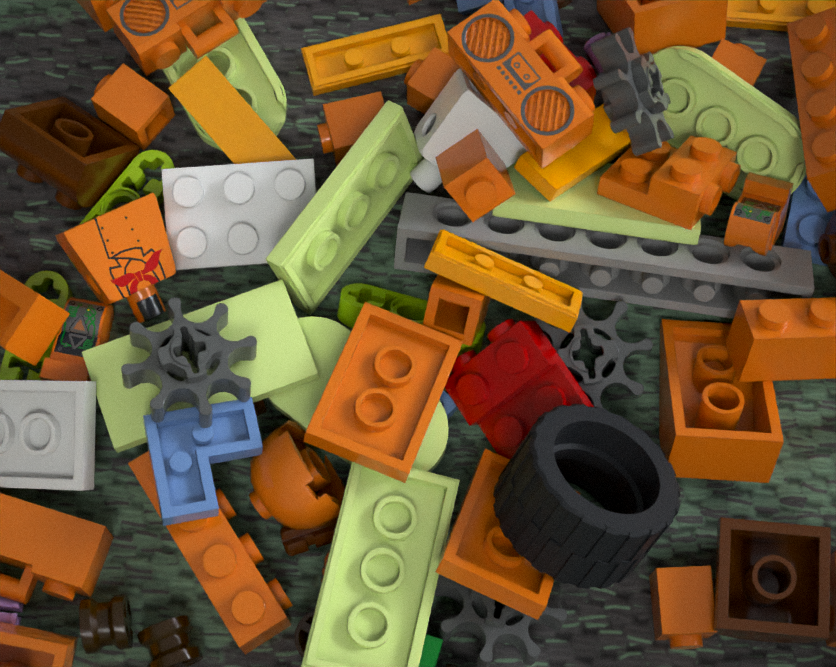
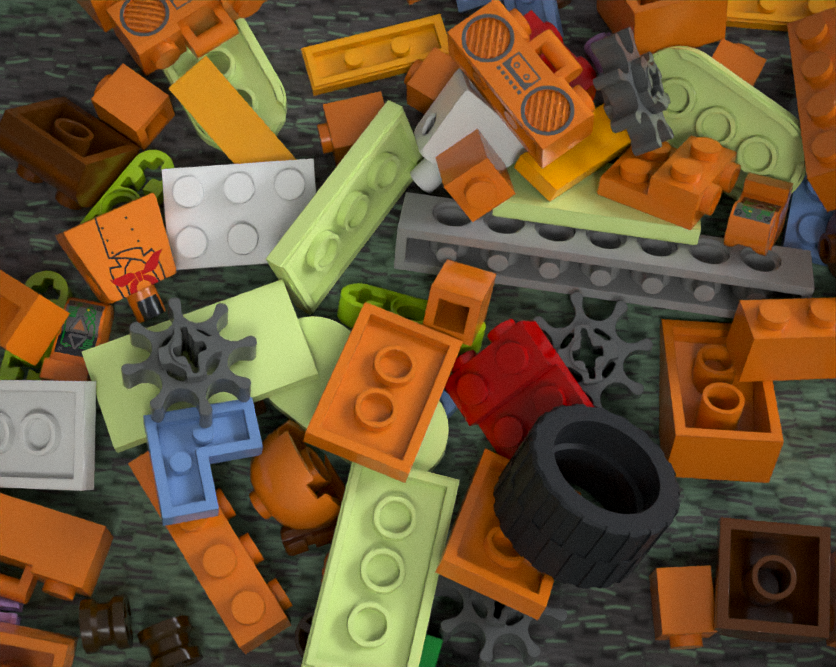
light orange tile [424,229,583,333] -> none

